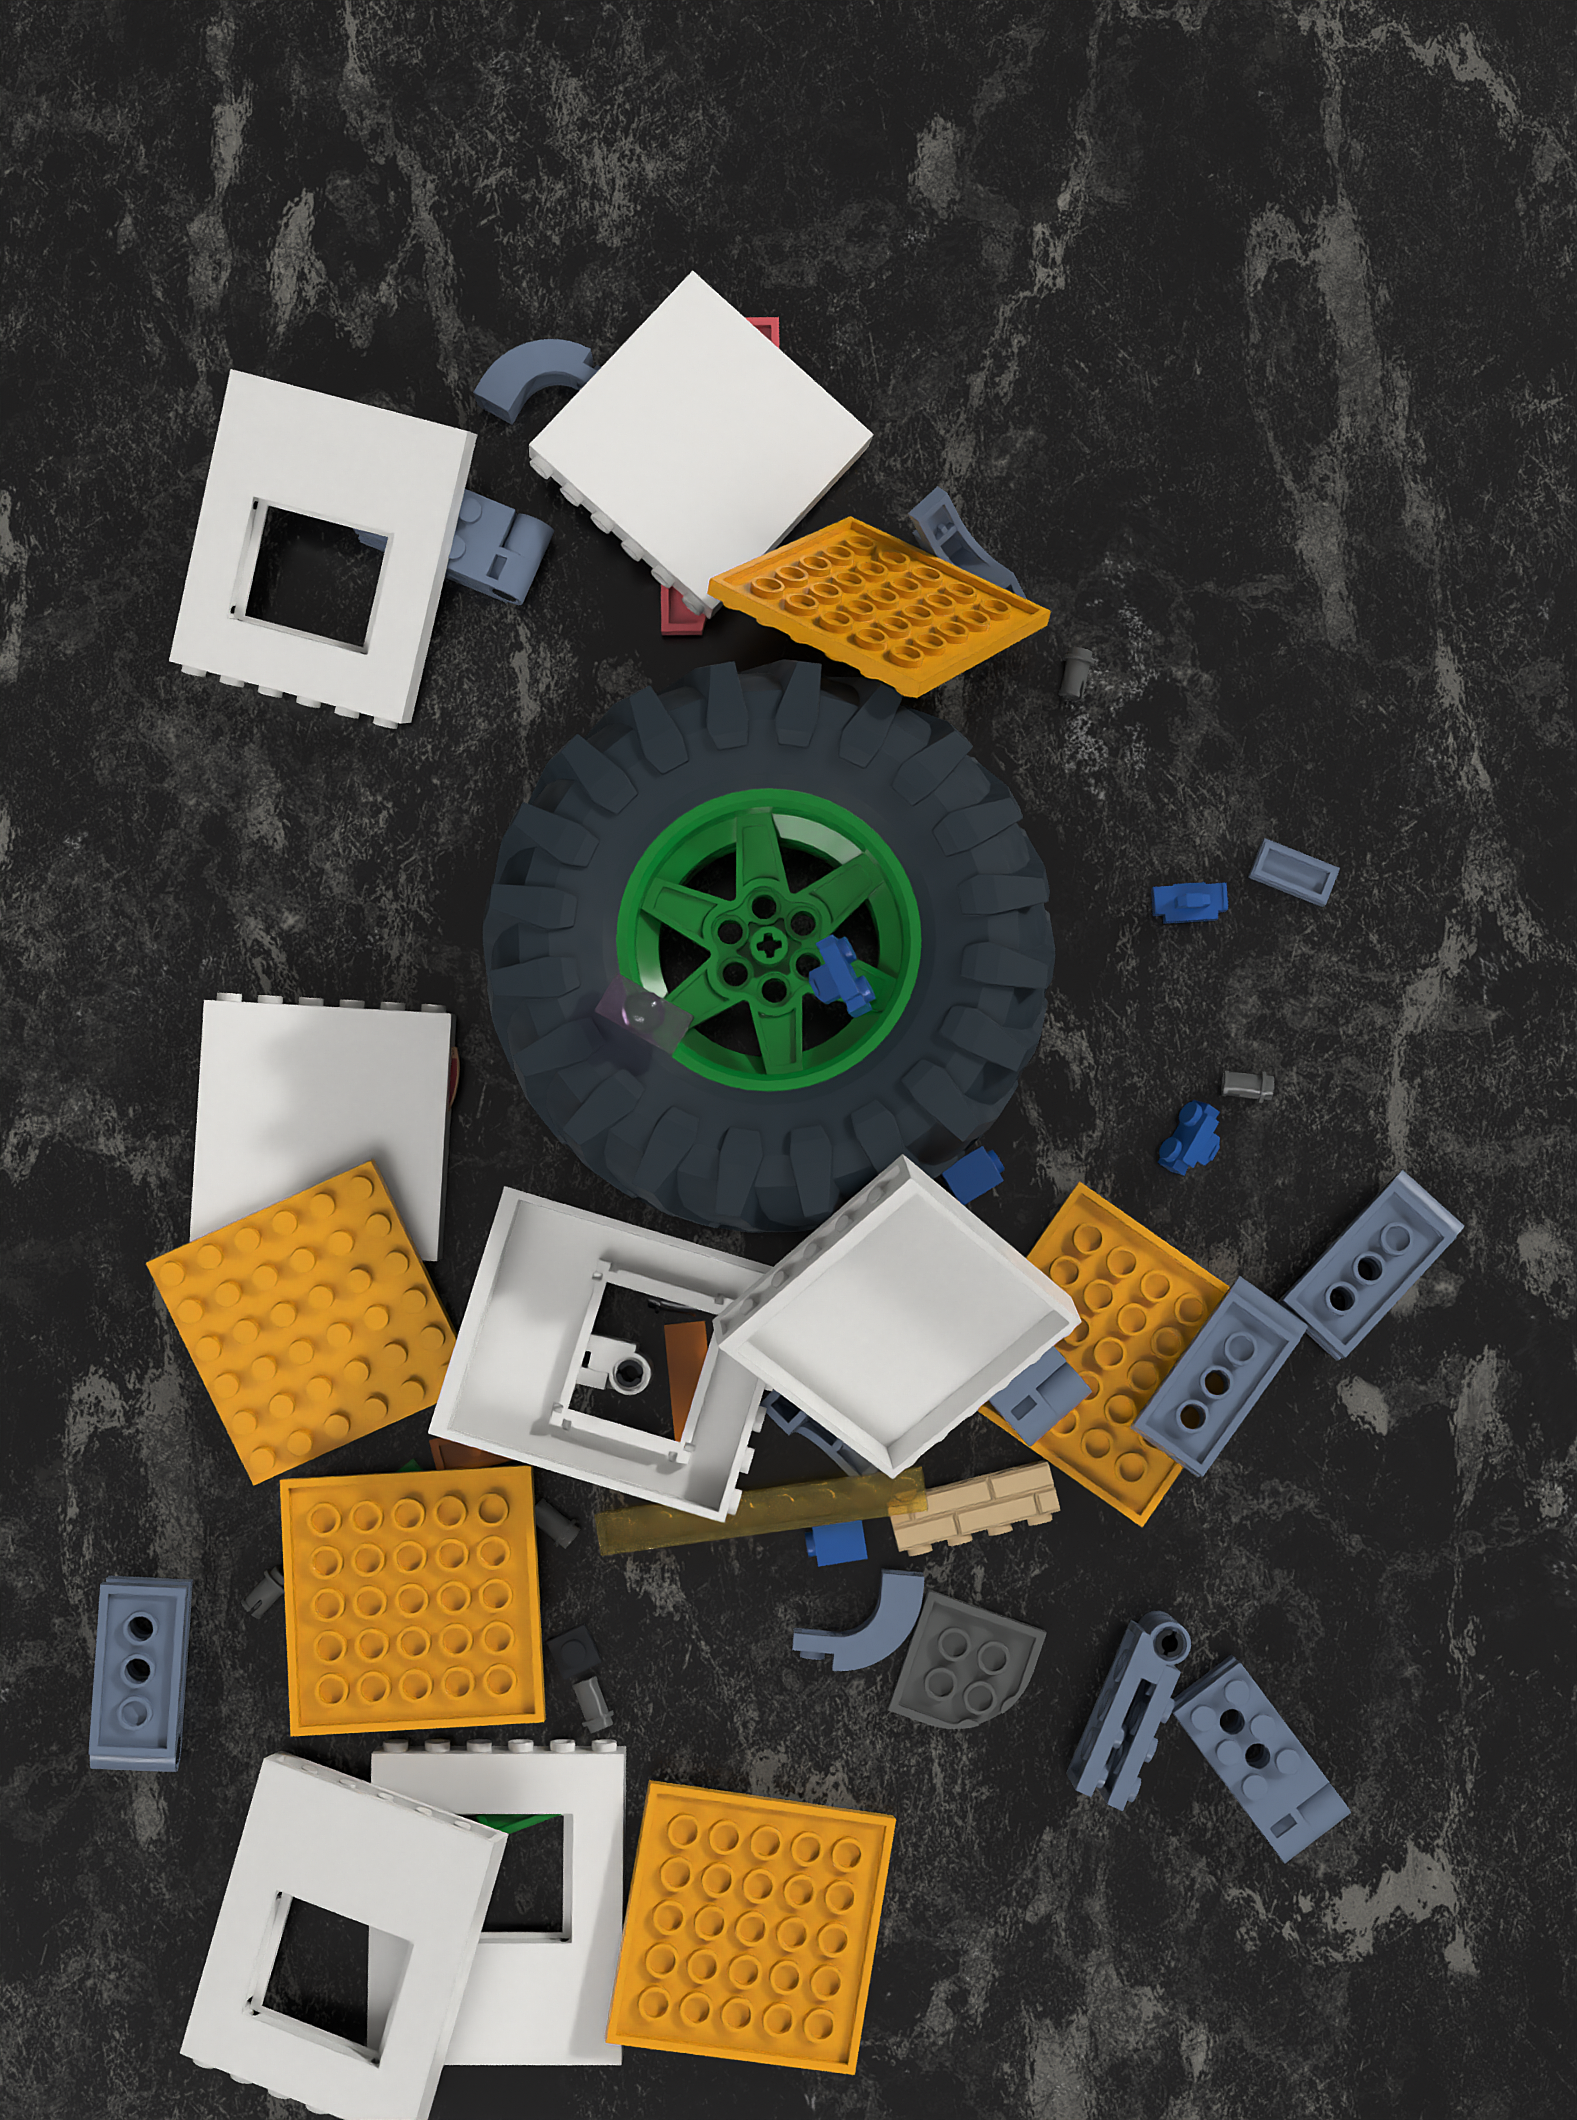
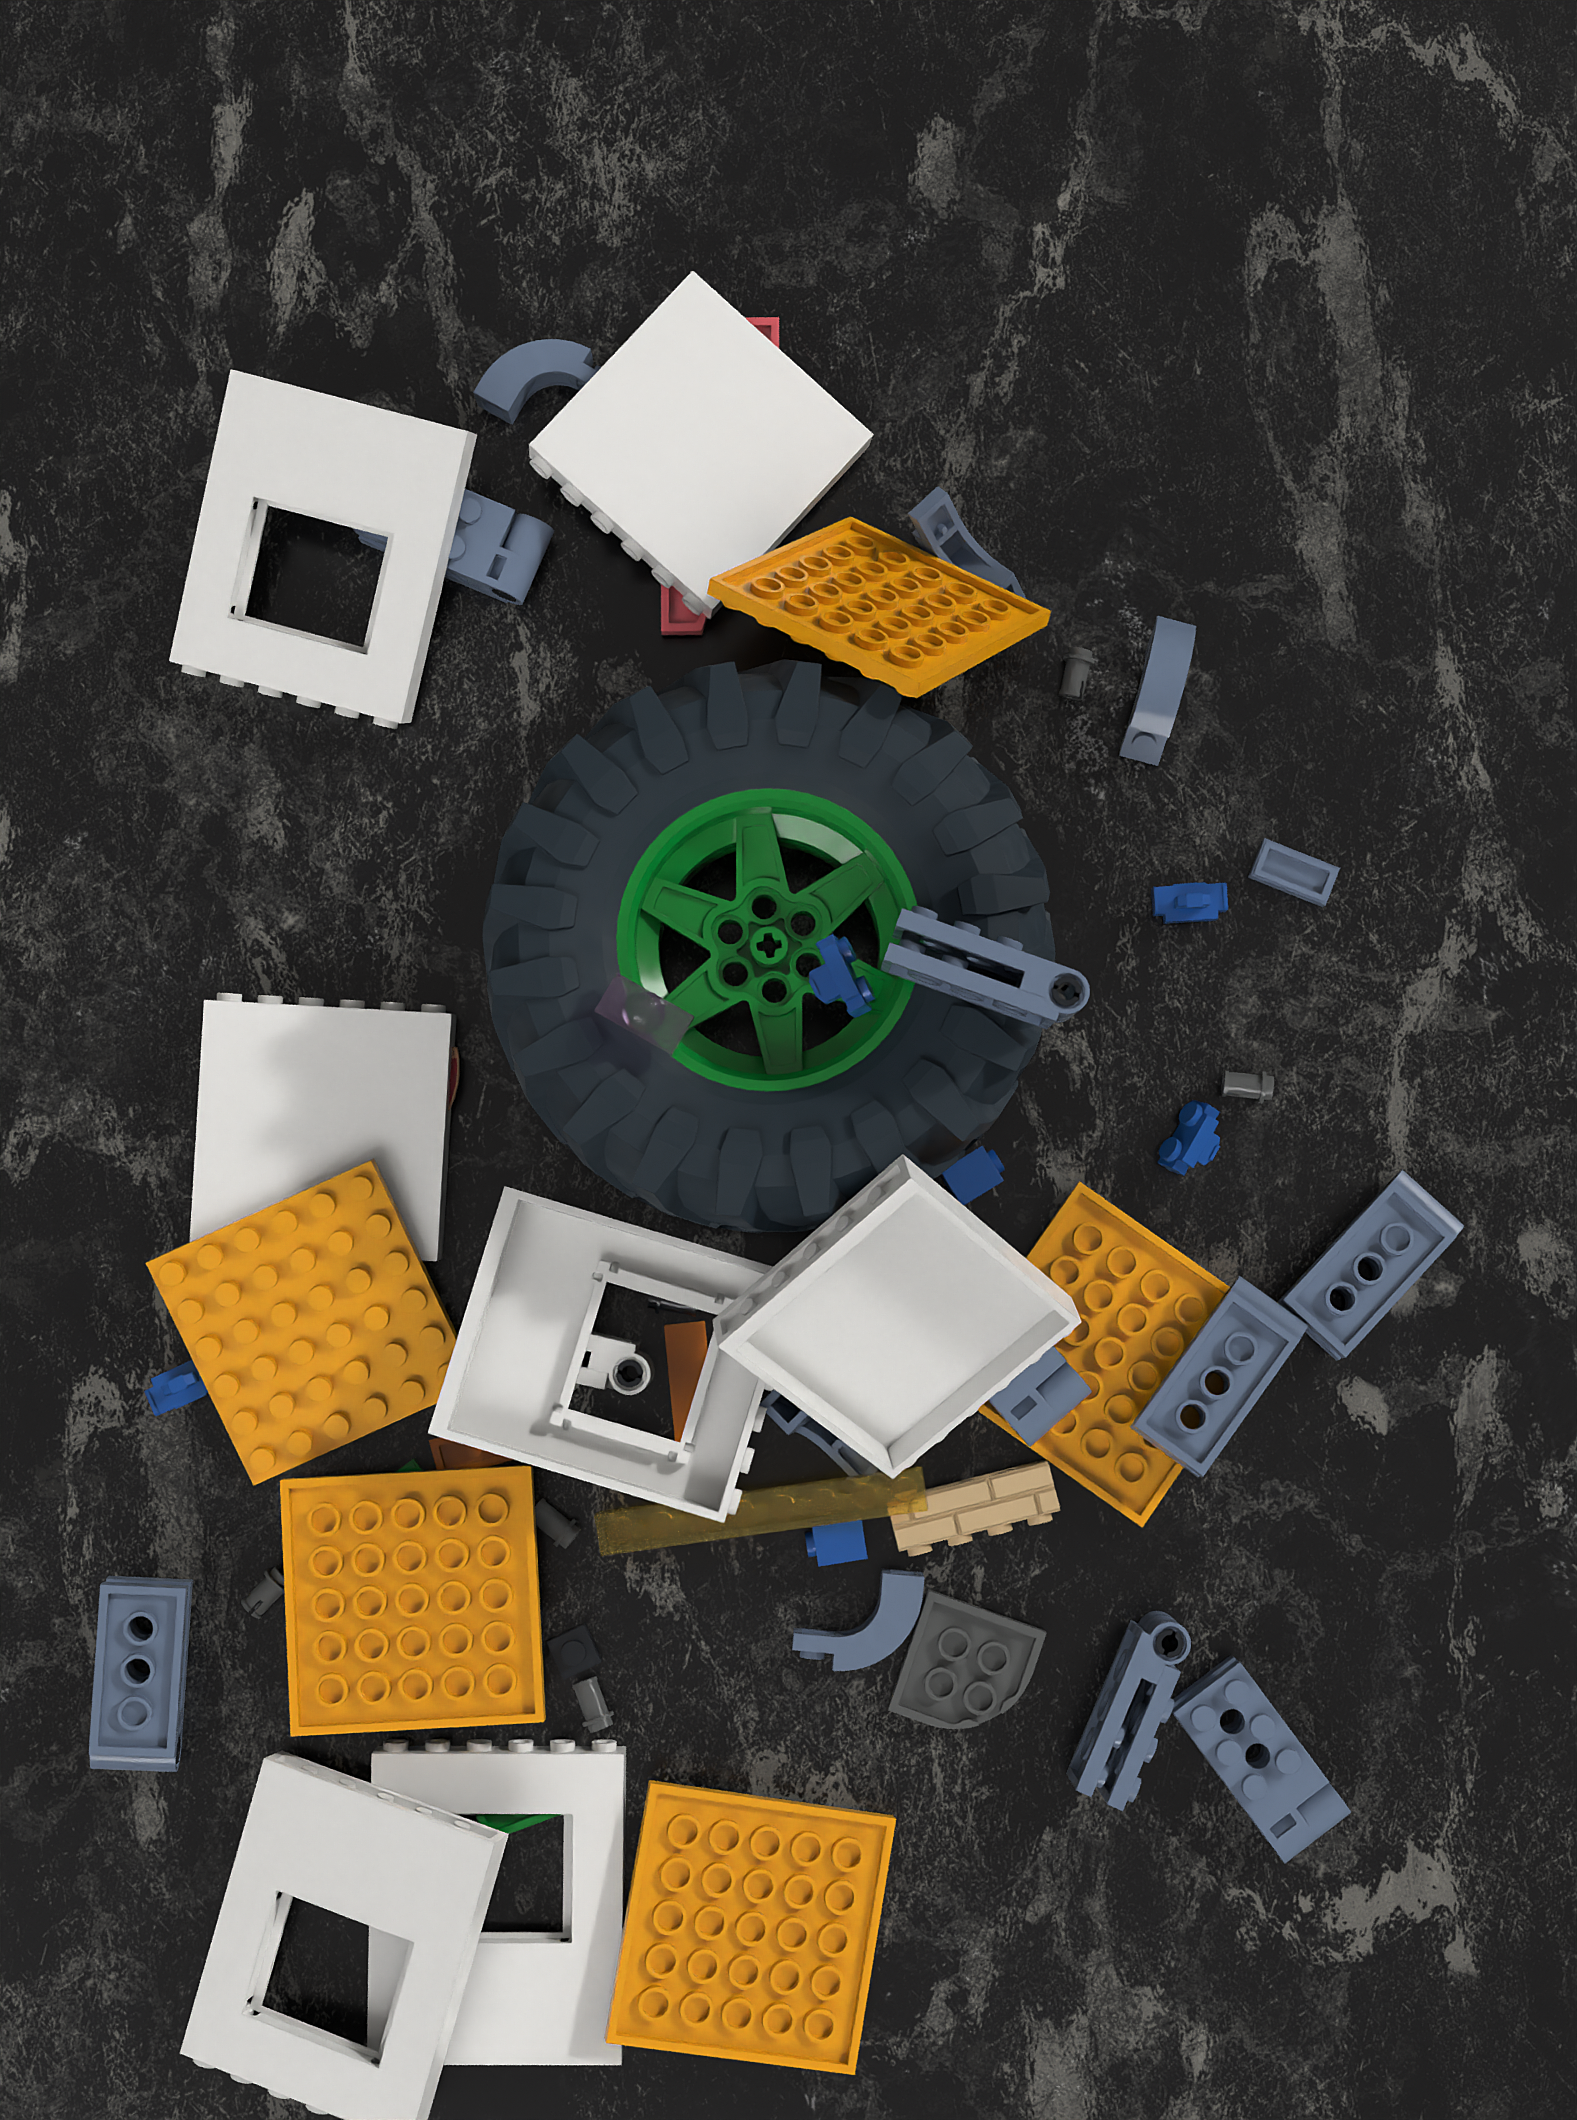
none -> blue piece [144,1360,208,1416]
none -> sand blue hinge [880,906,1090,1030]
none -> sand blue arch [1119,616,1196,766]

